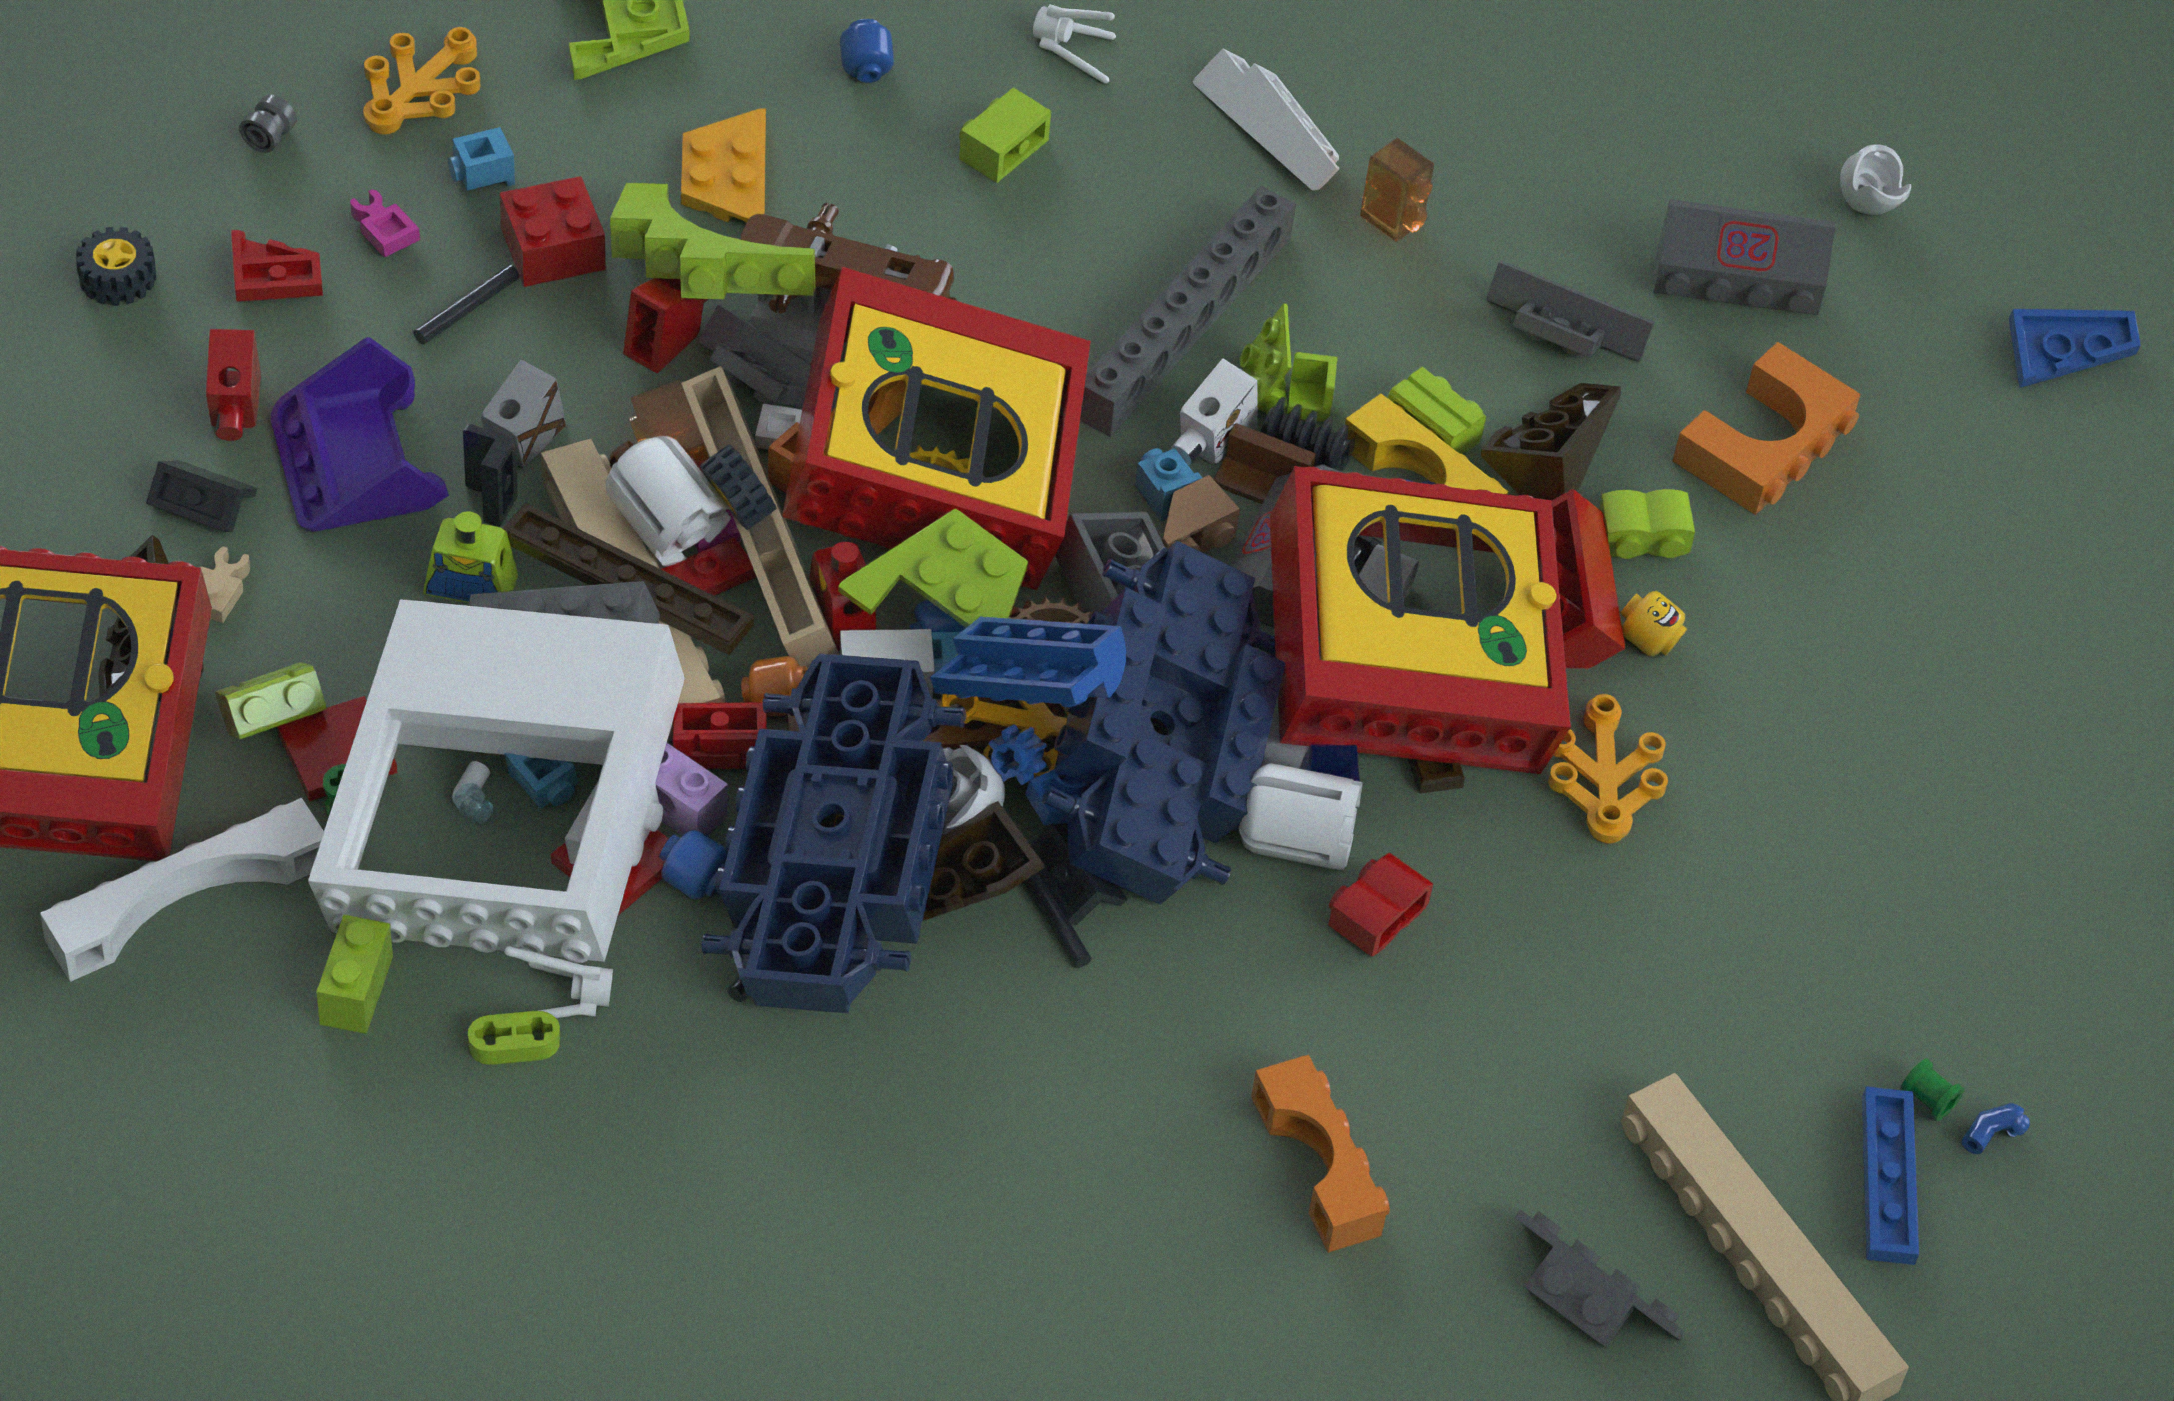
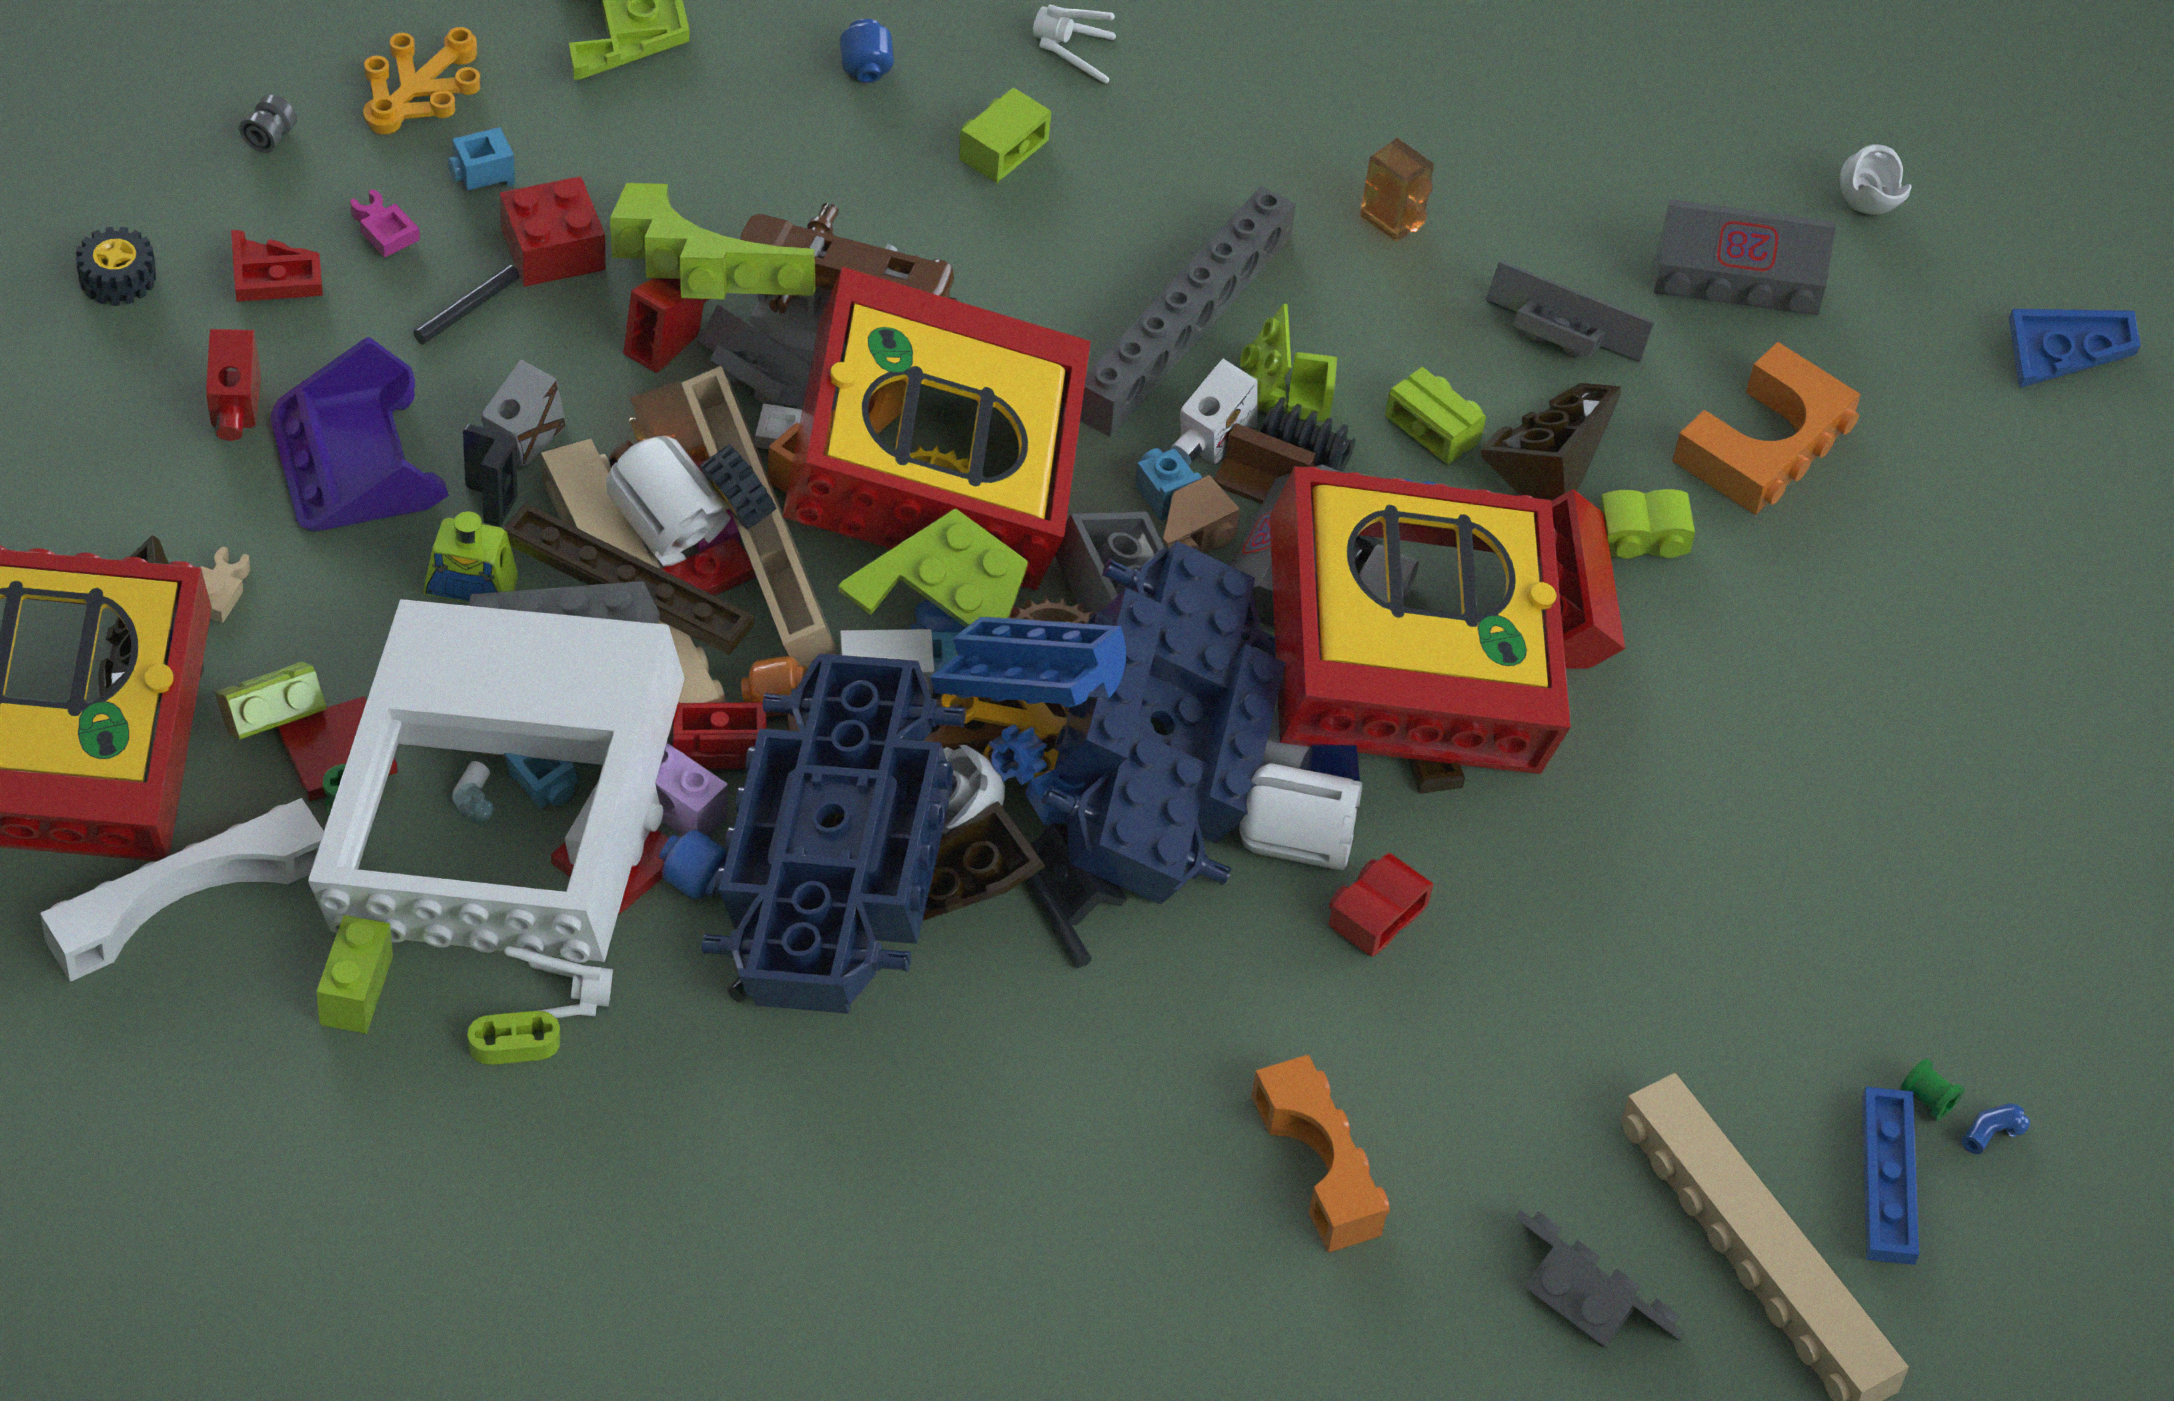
black panel [146,460,258,532] -> none
light orange wing [681,108,766,222] -> none
red torso [809,542,876,651] -> none
white wedge [1193,48,1339,190] -> none
yellow arch [1345,393,1508,494] -> none
light orange plant [1548,694,1668,843] -> none
yellow head [1620,591,1687,656] -> none

